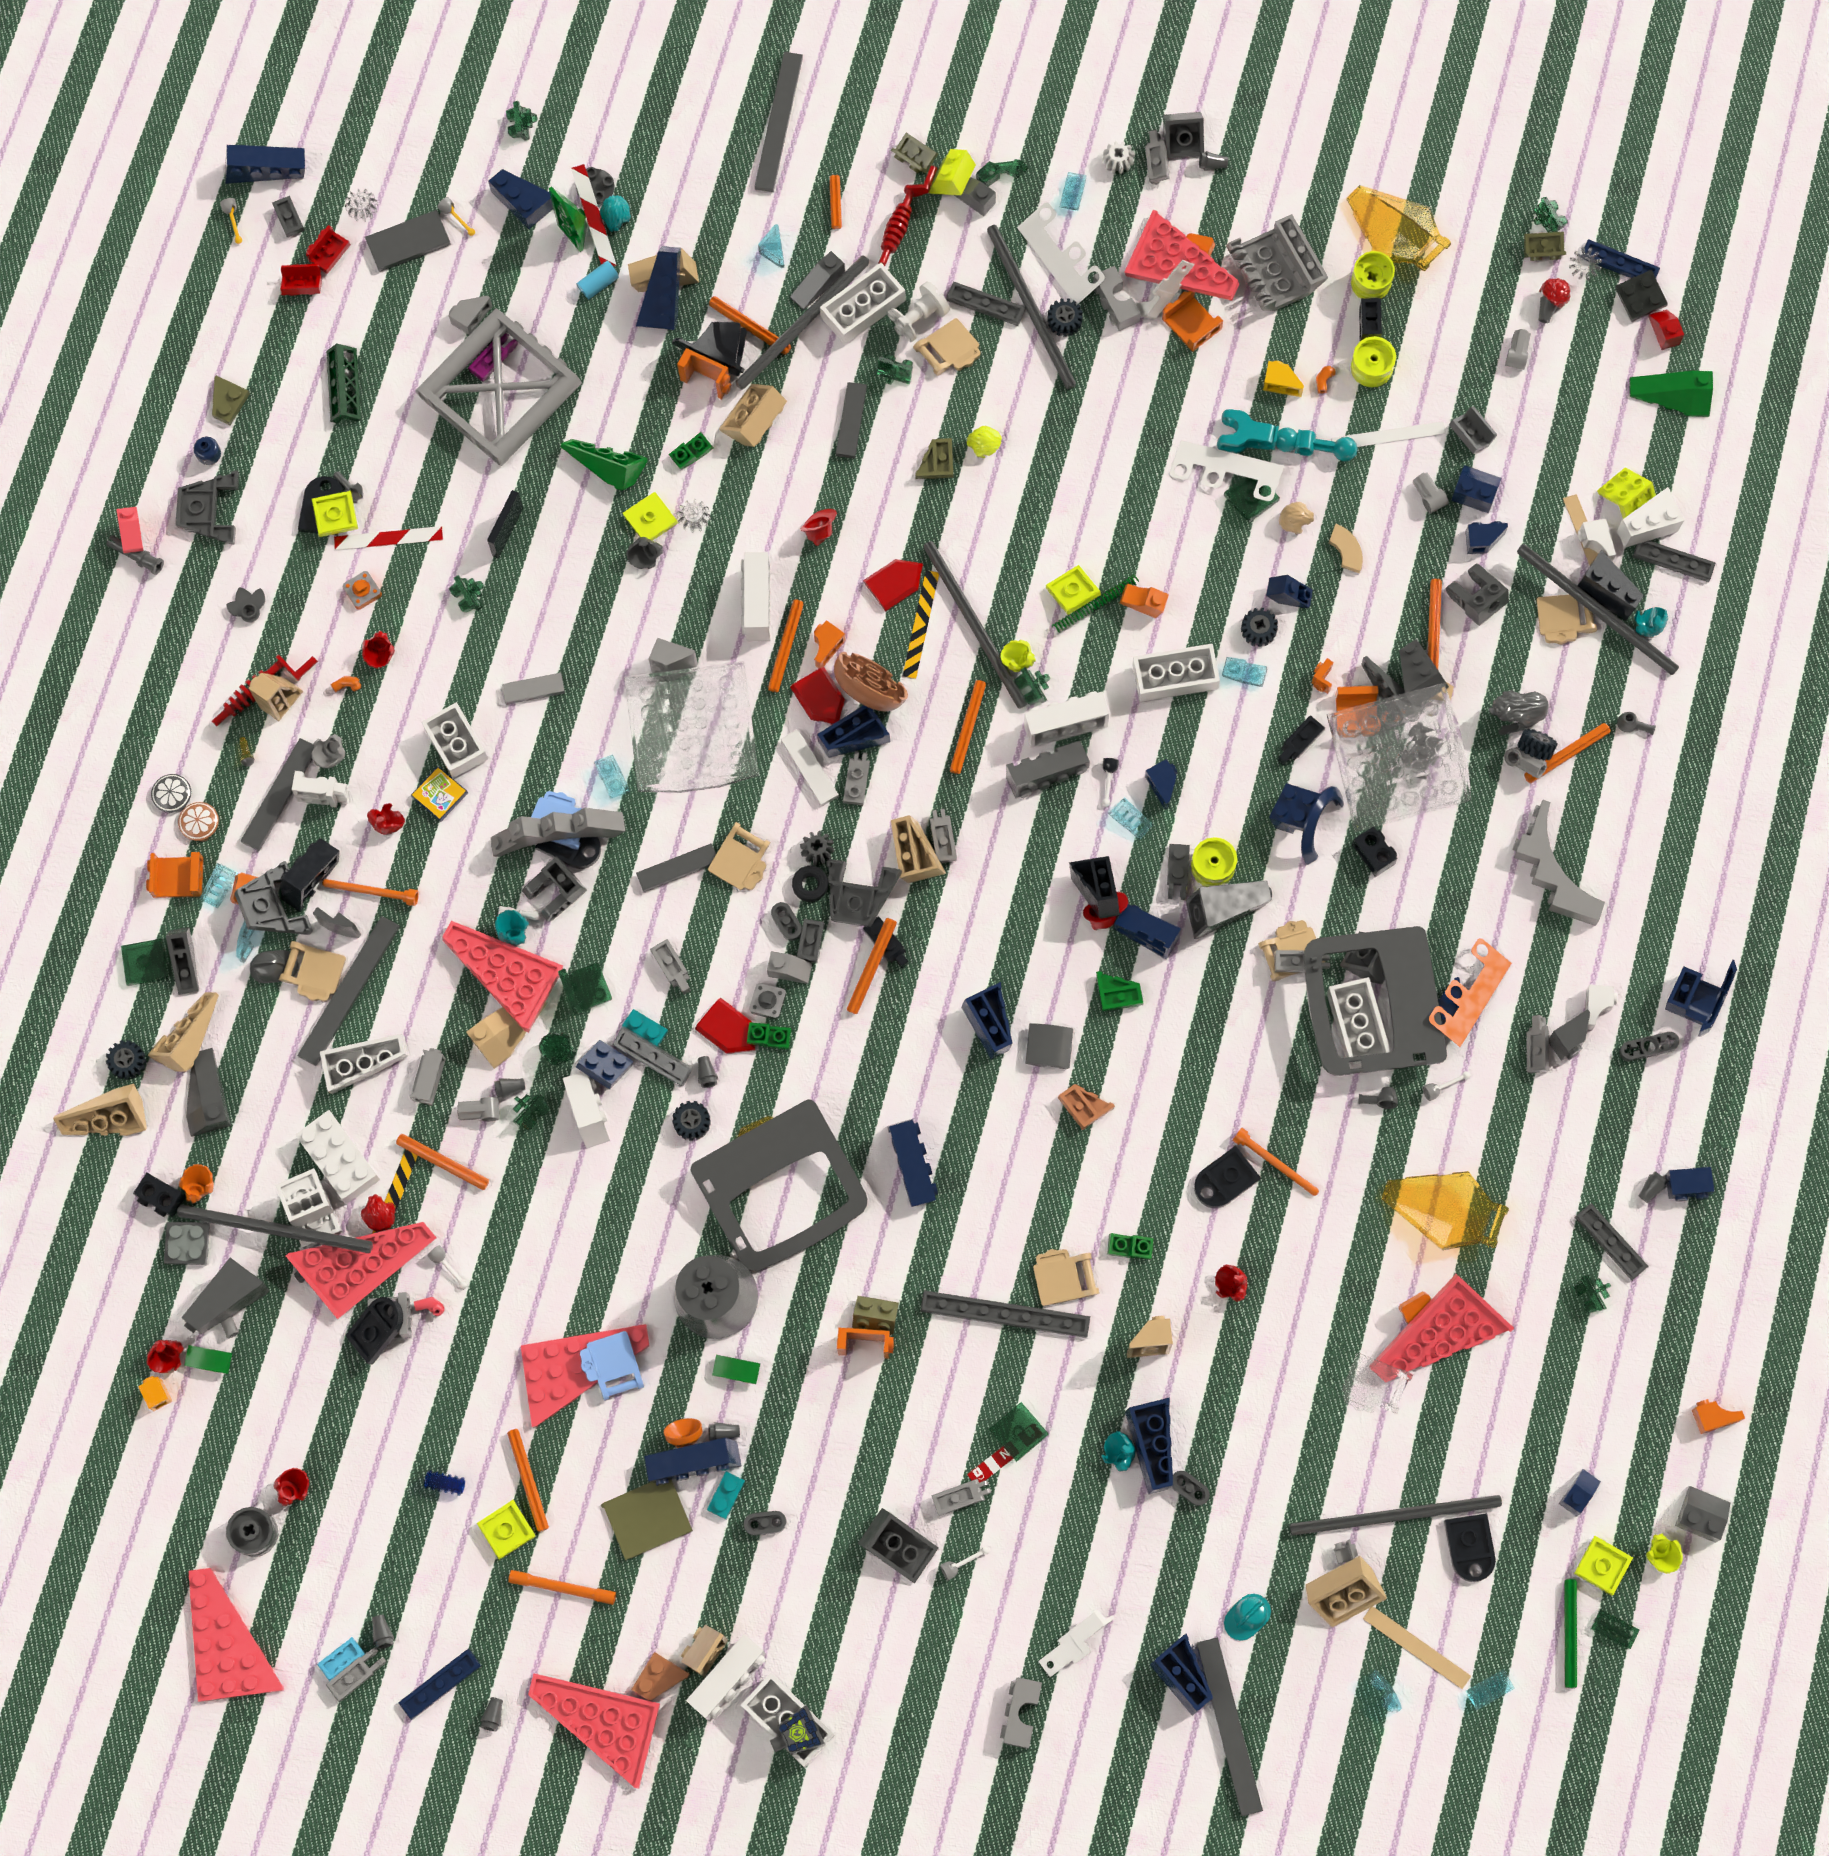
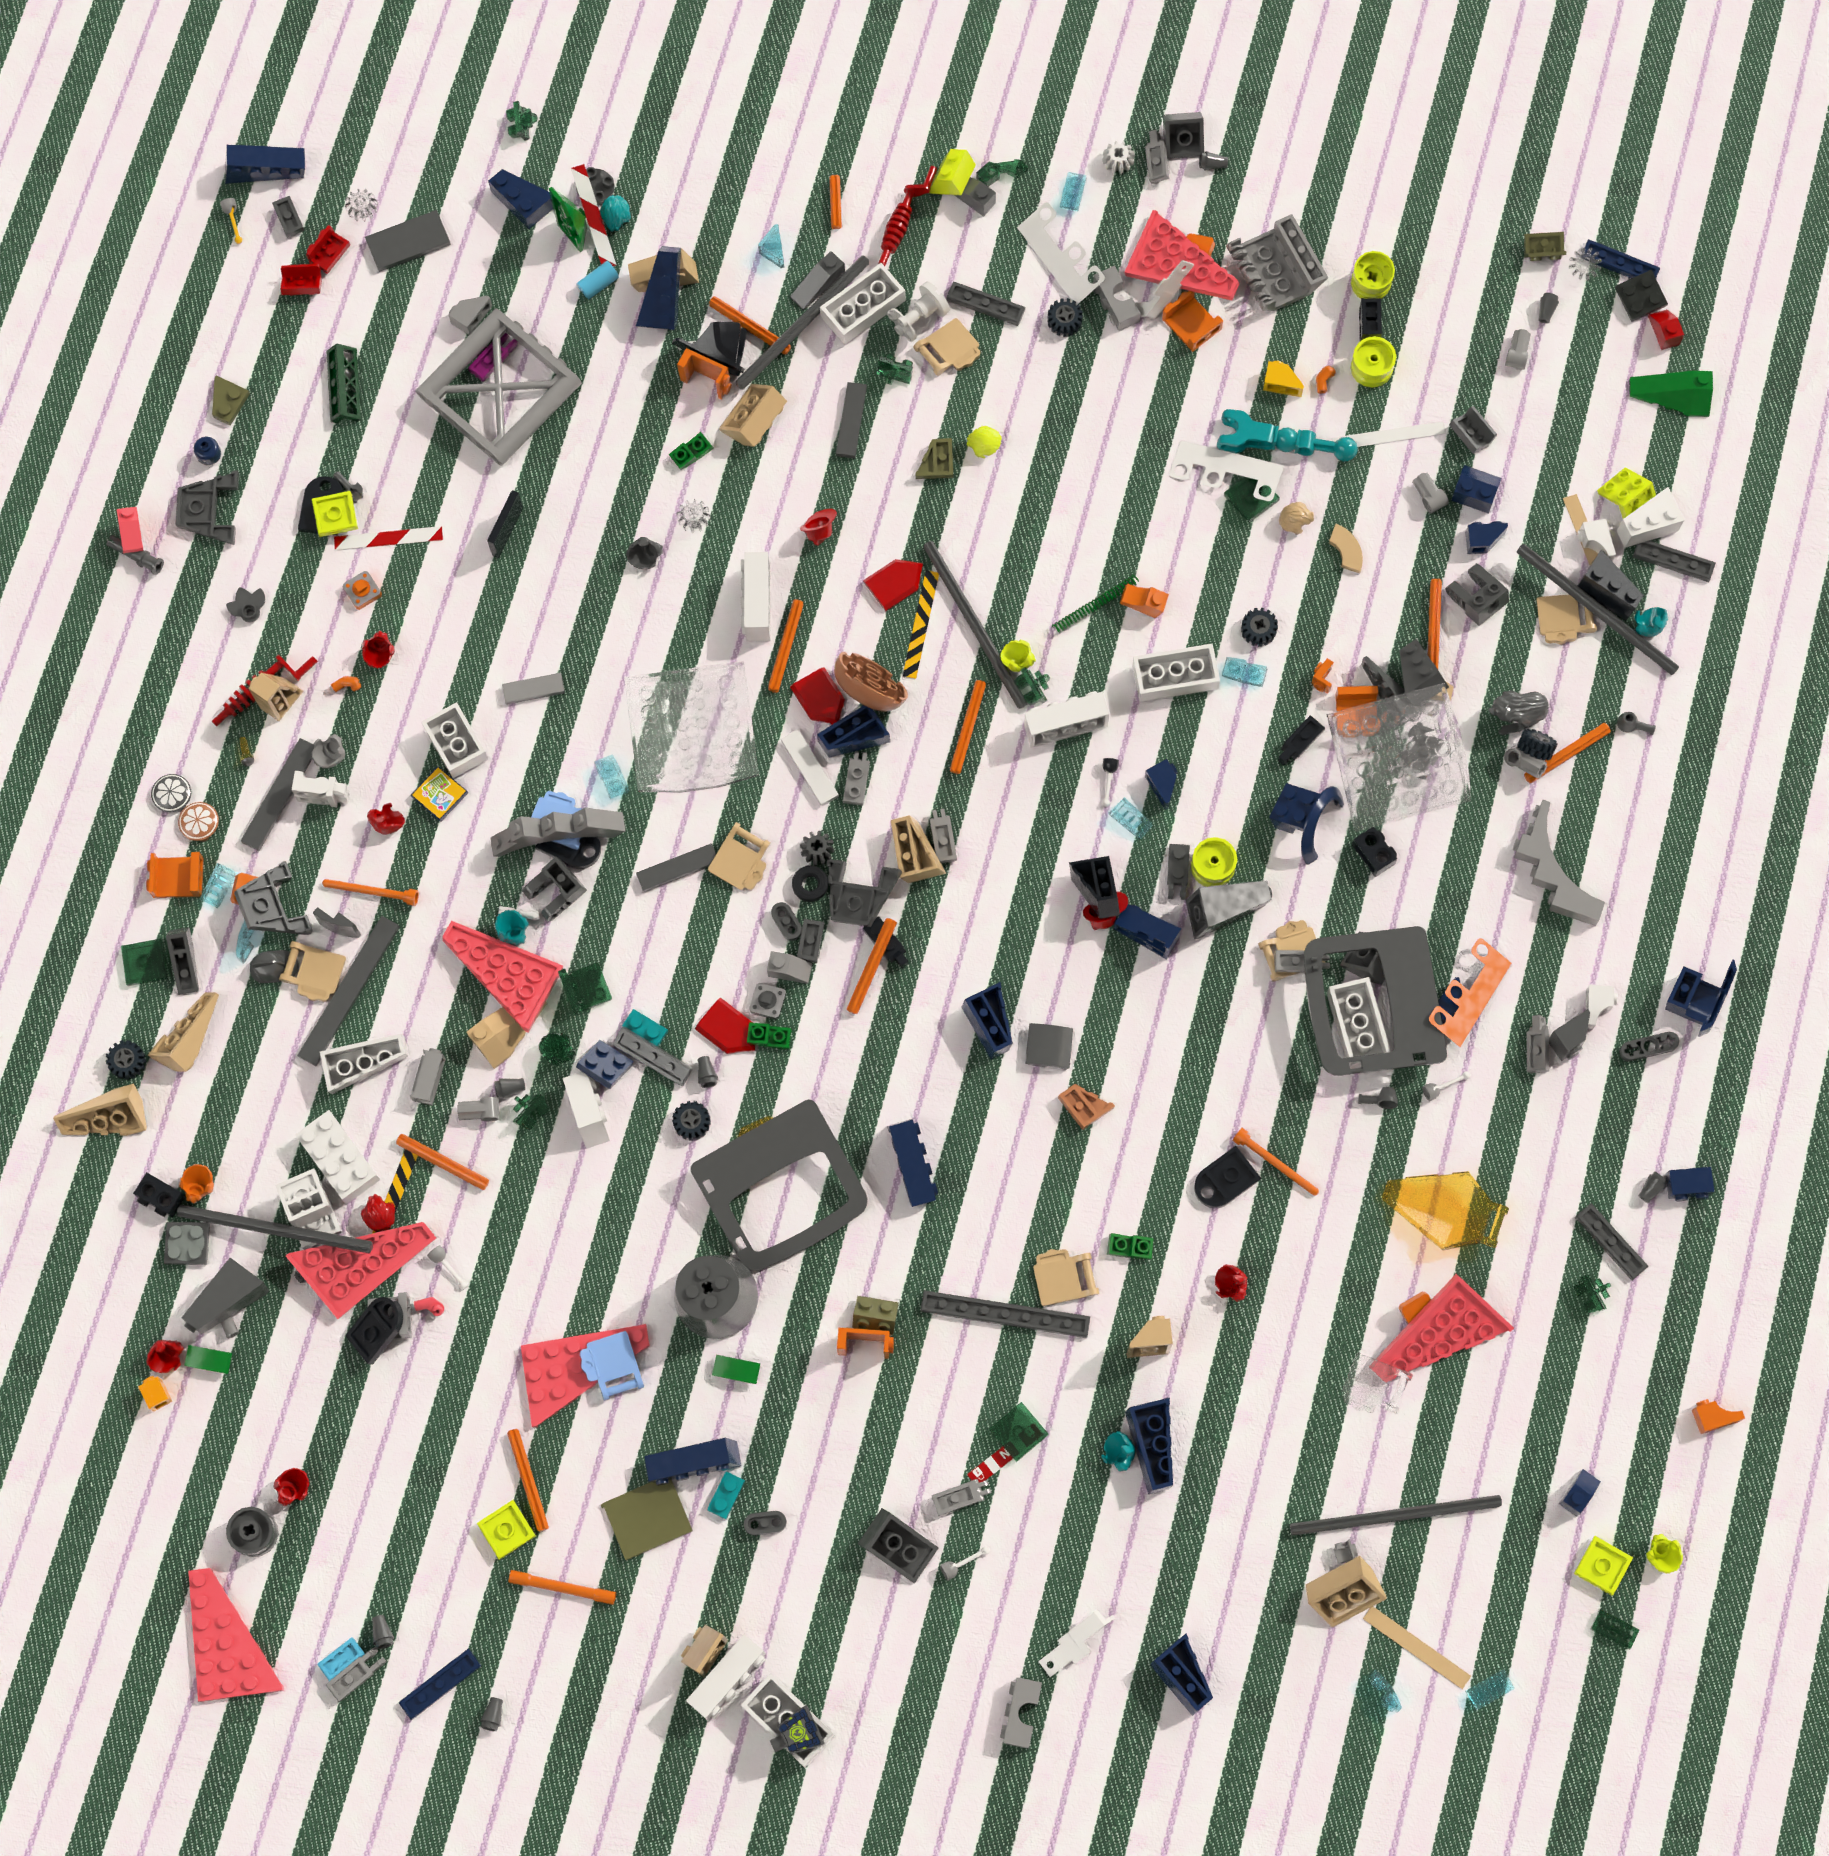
dark grey wedge [186,1048,232,1137] -> none
black wedge [281,838,340,912] -> none
clear blue piece [424,1470,466,1496] -> none
hinge [437,197,475,236] -> none
clear green hips [449,575,484,613] -> none
coral wing [528,1673,660,1789] -> none
green wedge [560,439,648,490] -> none
neon yellow plate [623,492,678,541] -> none
nougat wing [631,1652,690,1701] -> none
light grey slope [648,637,698,679] -> none
light grey hinge [650,939,691,995] -> none
orange piece [664,1418,703,1448] -> none
dark grey cone [708,1422,740,1441] -> none
dark grey tile [754,51,803,193] -> none
orange arch [814,620,846,668] -> none
olive bracket [891,132,938,174] -> none
dark grey axle [987,224,1076,390] -> none
dark grey wedge [1006,741,1090,799] -> none
neon yellow plate [1046,565,1101,615] -> none
green wing [1096,971,1143,1011] -> none
dark grey plate [1172,1471,1210,1506] -> none
dark grey tile [1196,1637,1263,1817] -> none
teal piece [1224,1593,1271,1641] -> none
dark blue slope [1266,574,1313,609] -> none
clear yellow windscreen [1346,185,1451,271] -> none
black tile [1444,1513,1496,1582] -> none
clear green hips [1533,196,1568,232] -> none
red hair [1539,278,1571,308] -> none
green axle [1564,1579,1577,1689] -> none
dark grey slope [1675,1486,1731,1543] -> none

